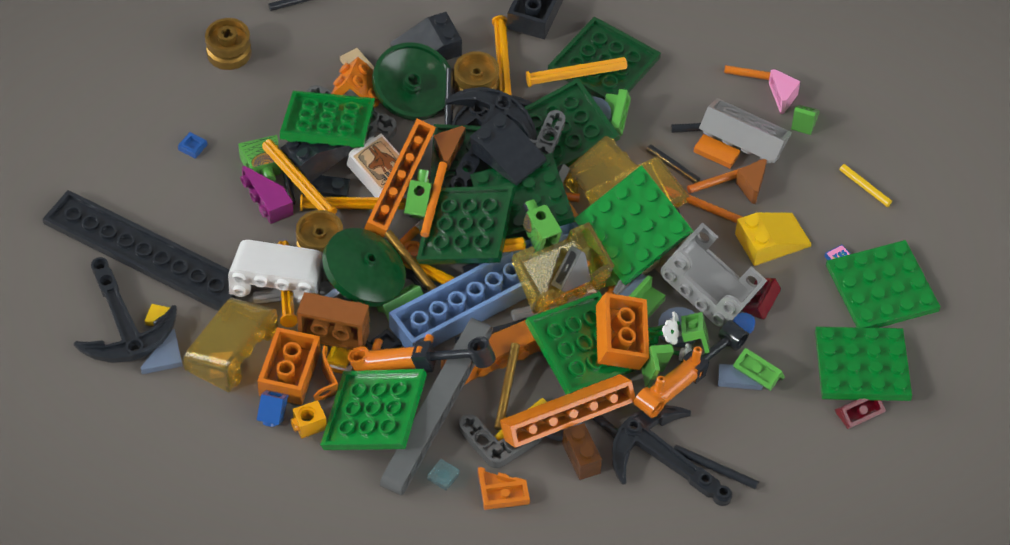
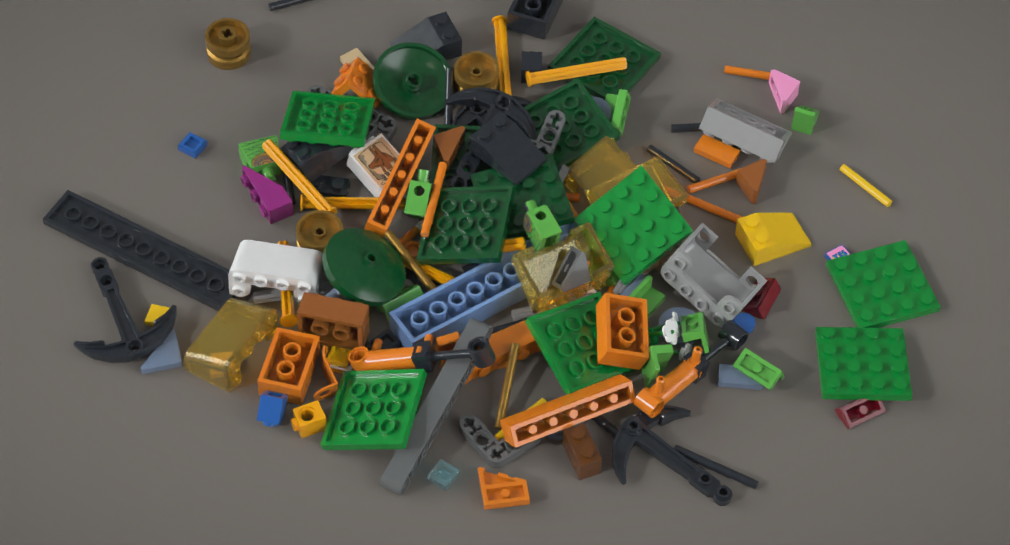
none -> orange tile [434,331,460,351]
none -> black brick [521,51,542,84]

